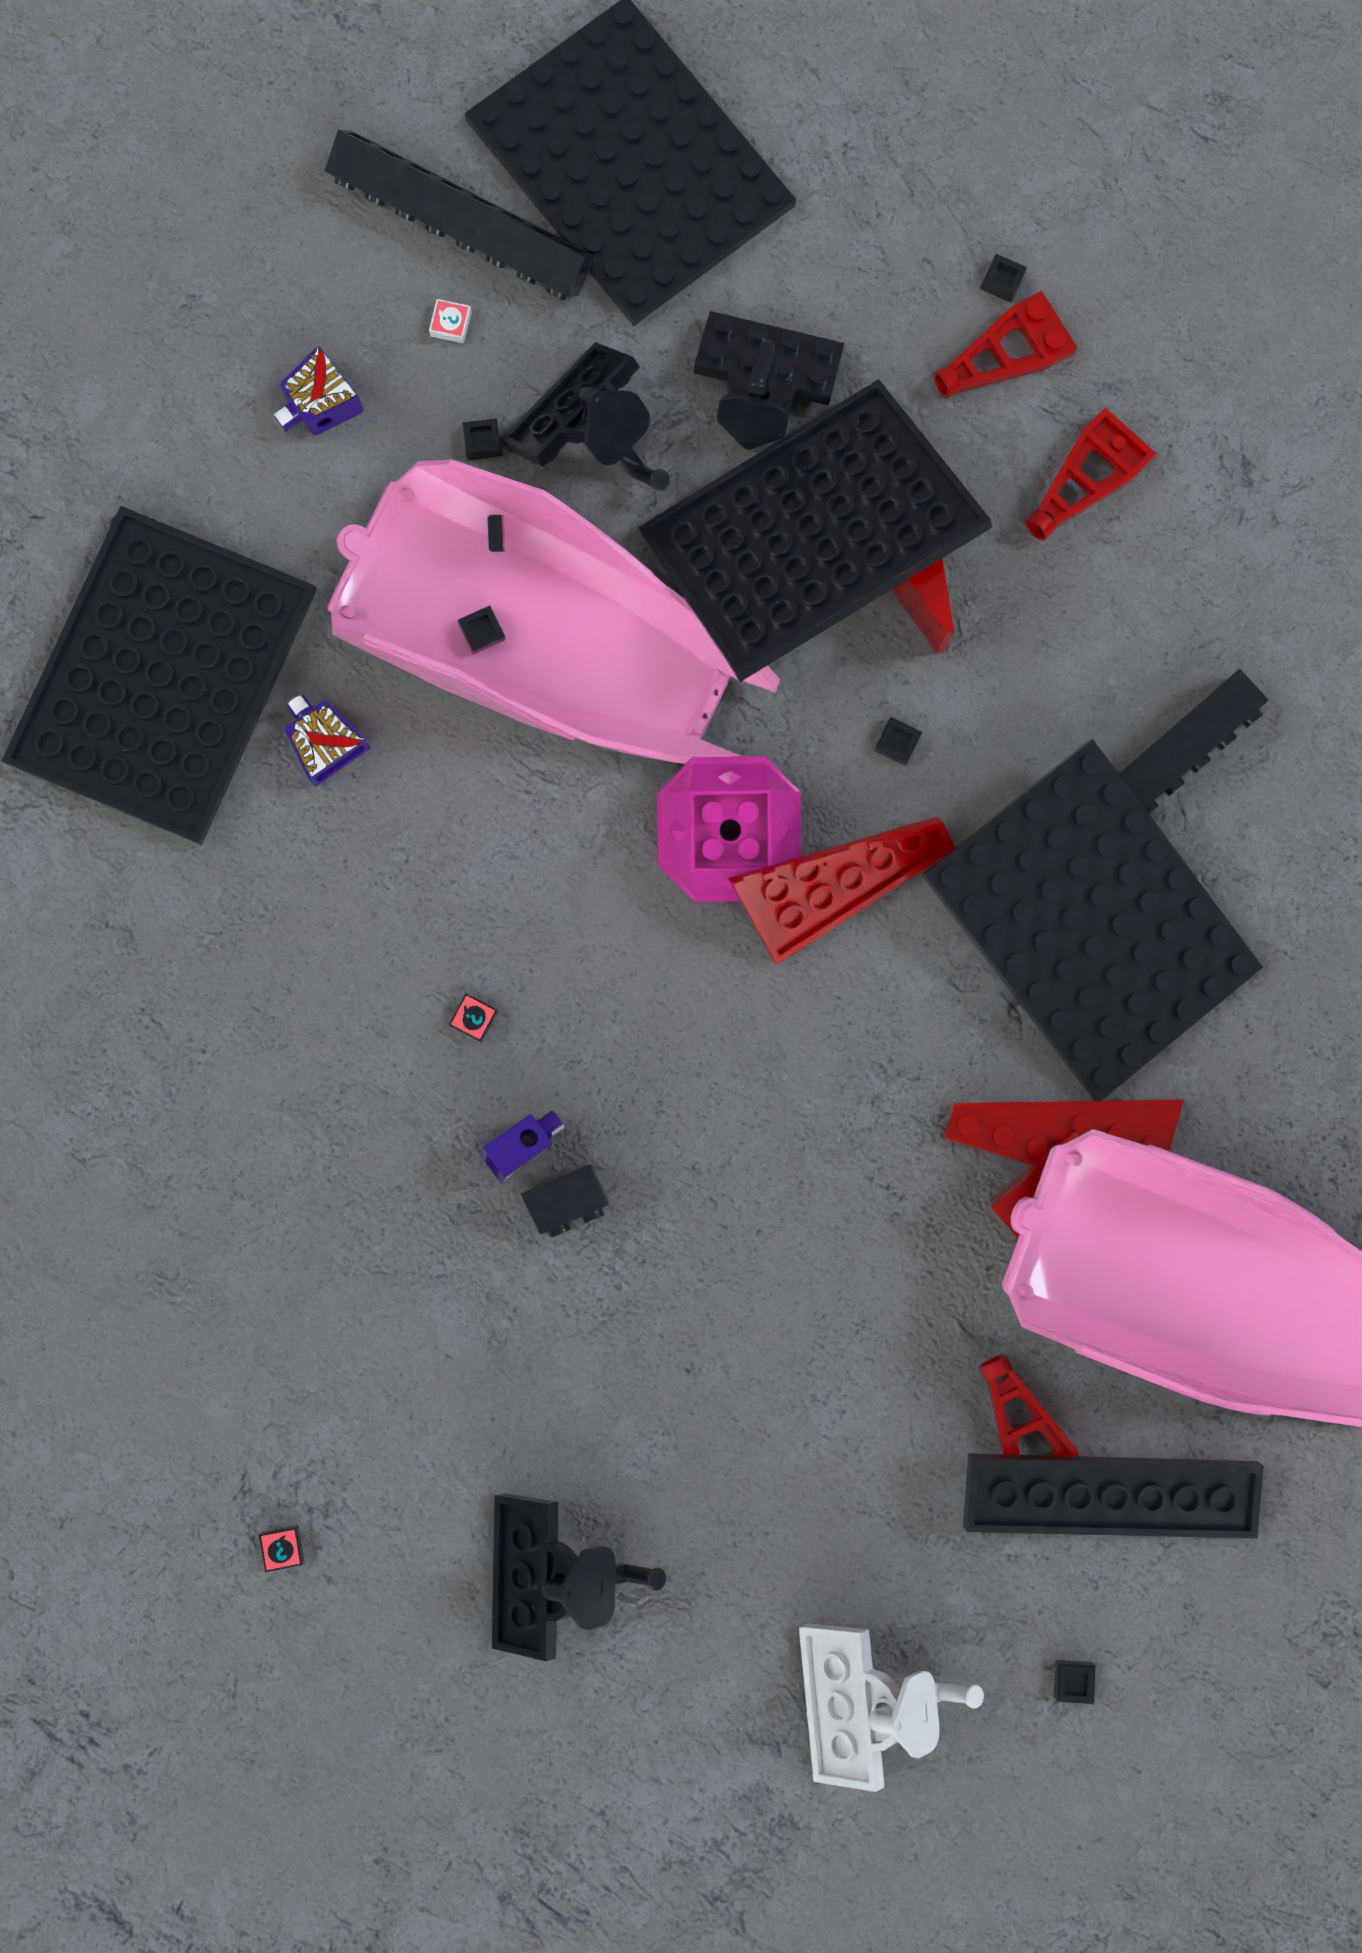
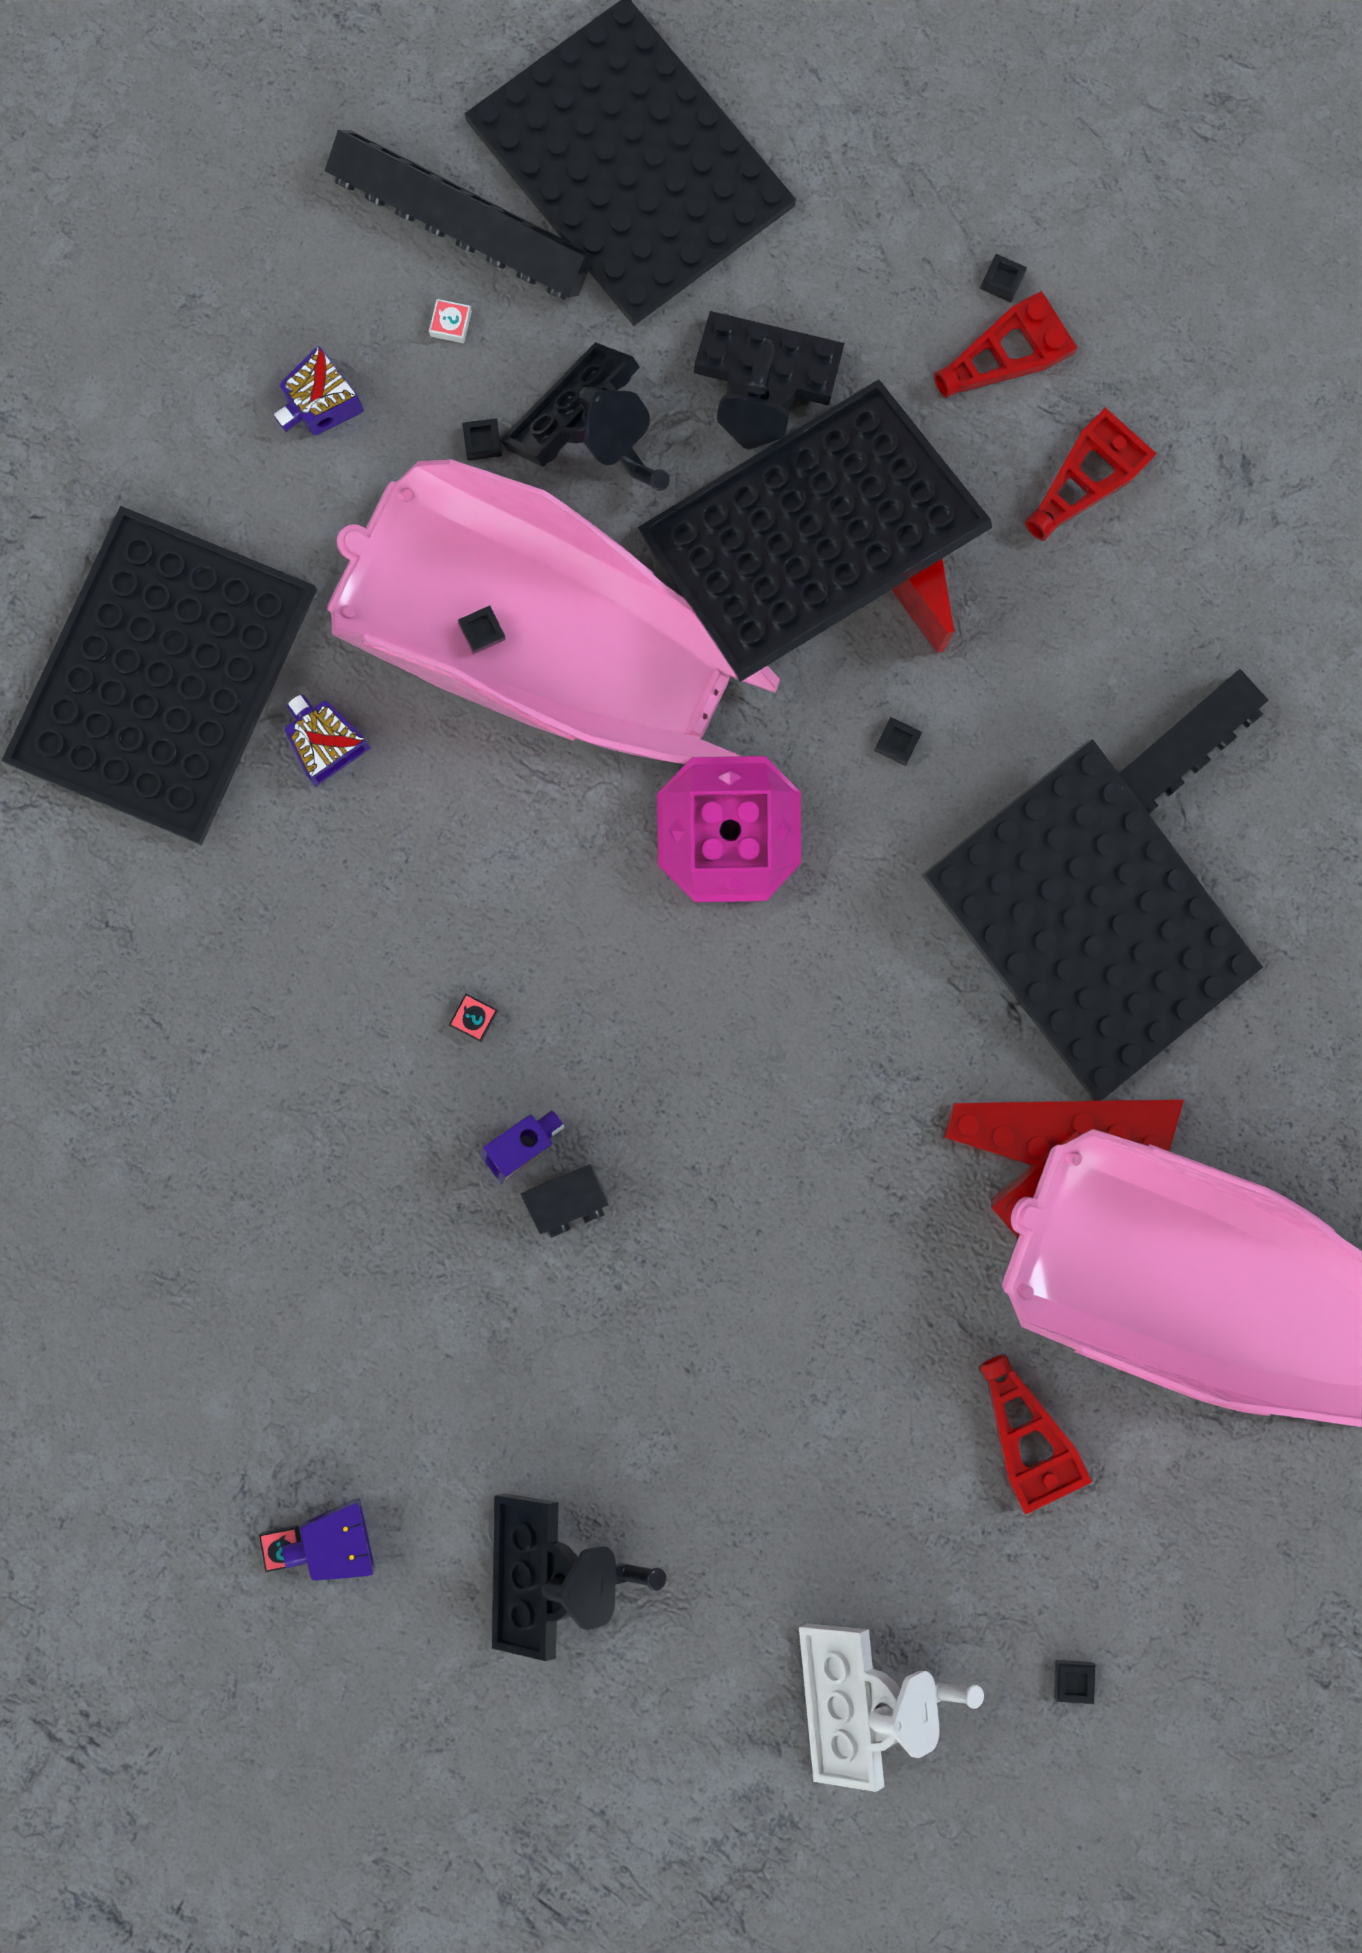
black tile [487,515,505,552] -> none
red wing [728,816,955,964] -> none
black plate [963,1453,1264,1539] -> none
none -> dark purple torso [282,1498,375,1581]

